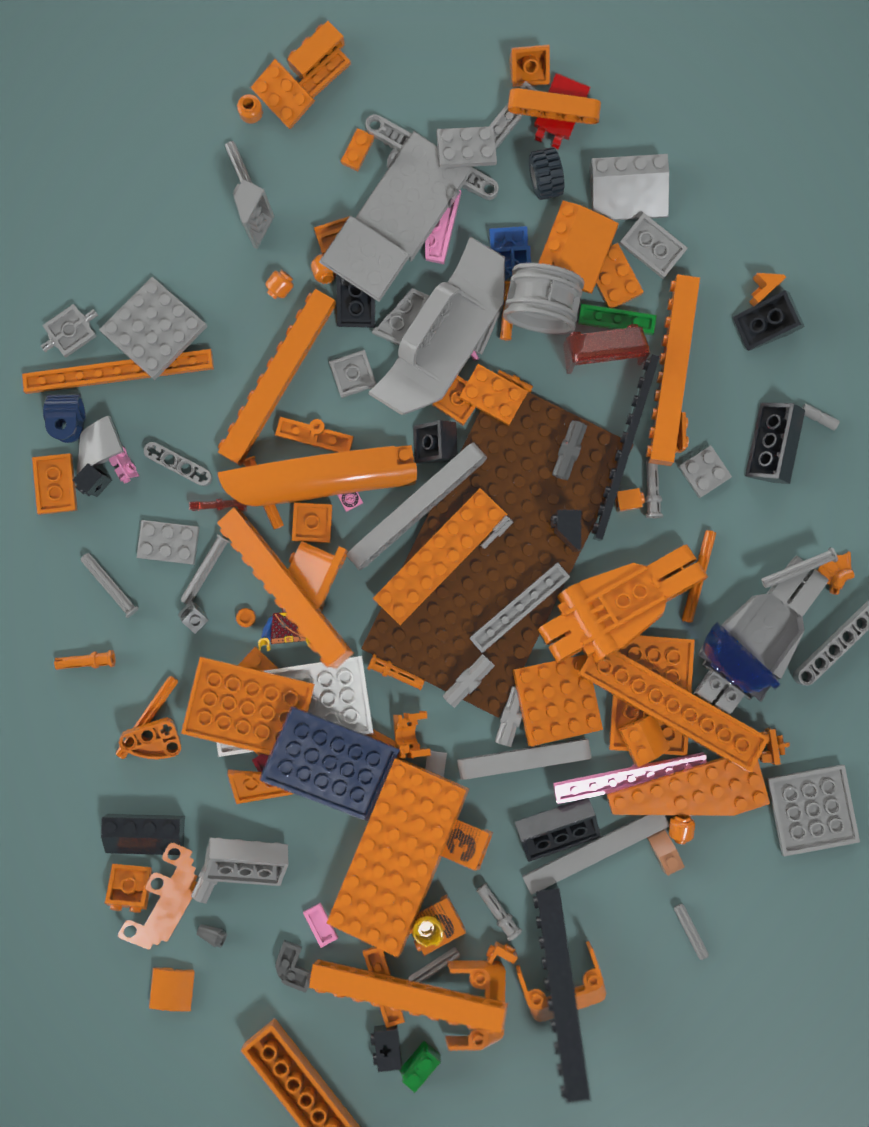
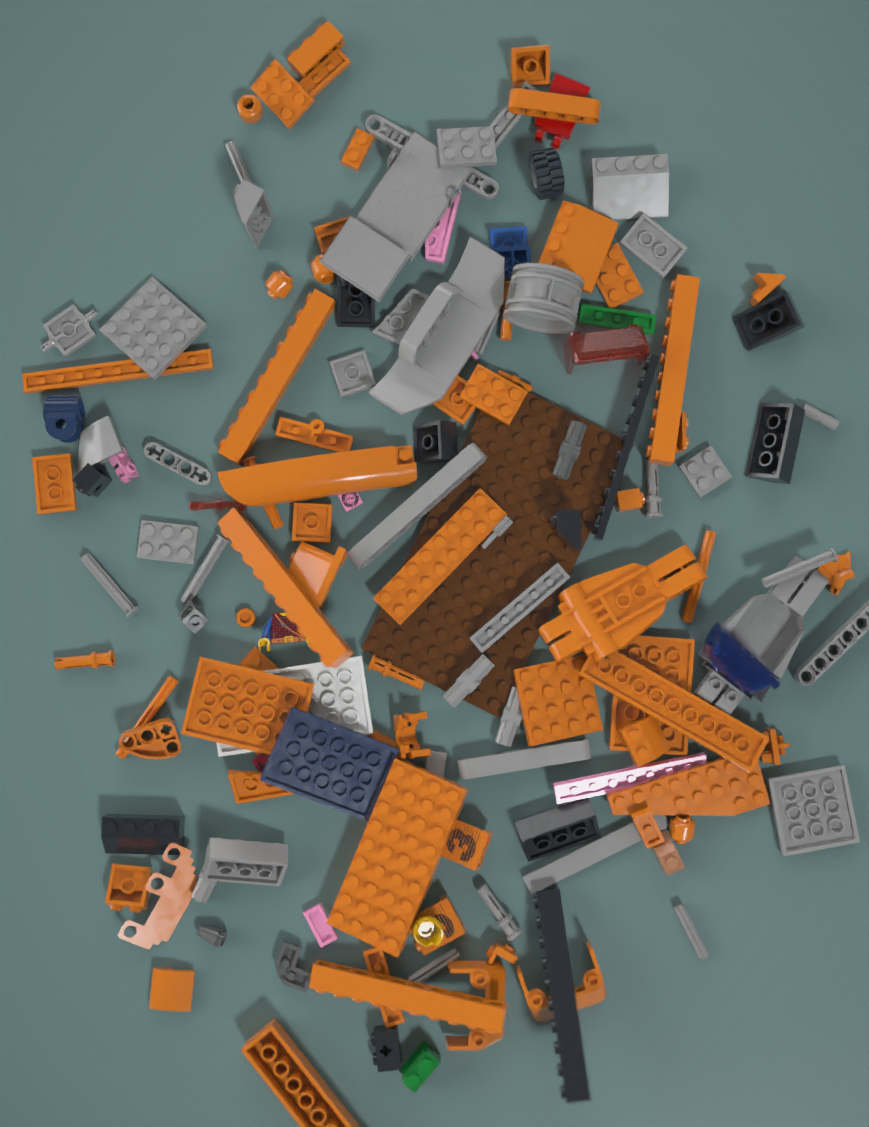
none -> orange plate [631,807,665,849]

